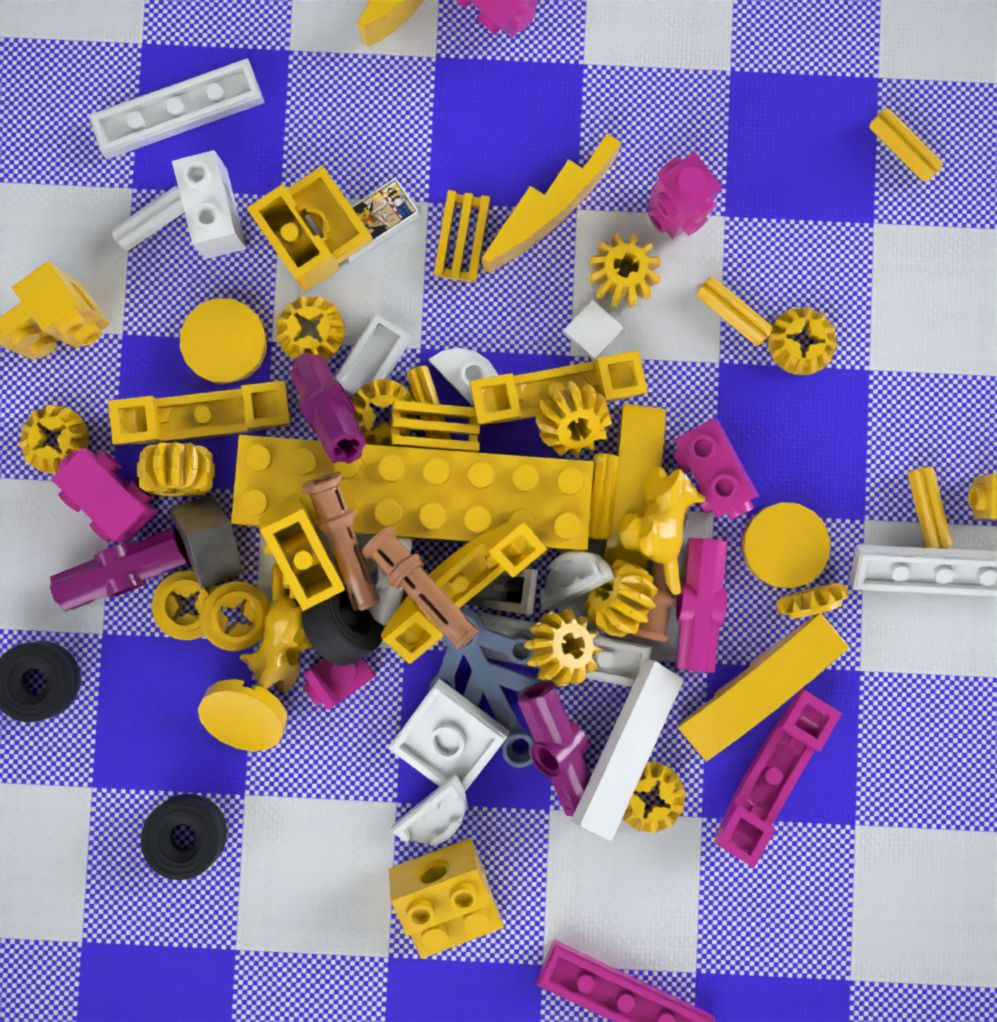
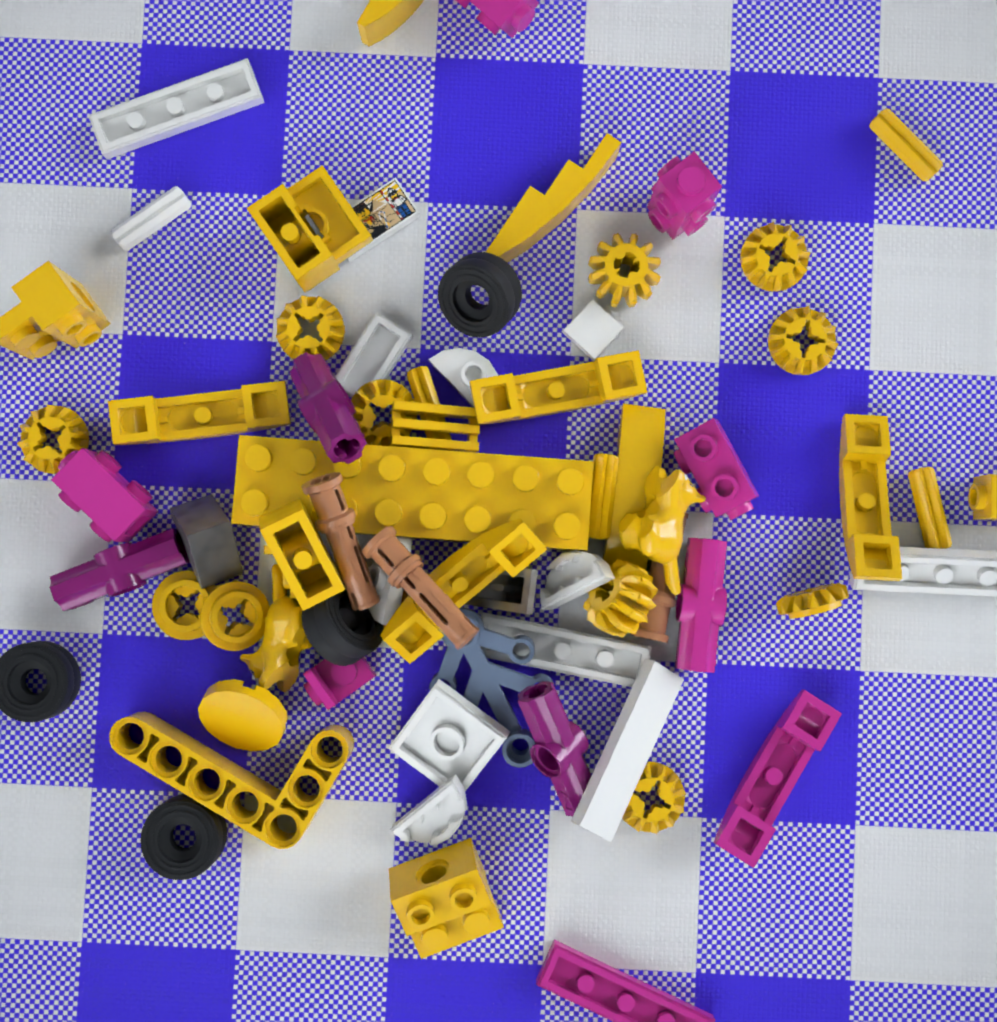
yellow gear [137,442,215,498] -> none
white brick [172,150,247,259] -> none
yellow tile [180,298,267,384] -> none
yellow tile [434,190,490,283] -> none
yellow gear [523,609,603,687] -> none
yellow gear [535,380,612,458] -> none
yellow slope [678,613,849,762] -> none
yellow axle [696,277,773,346] -> none
yellow tile [741,502,830,589] -> none
none -> yellow beam [109,711,354,849]
none -> black tyre [438,252,522,337]
none -> yellow gear [740,222,811,292]
none -> yellow slope [839,414,902,581]

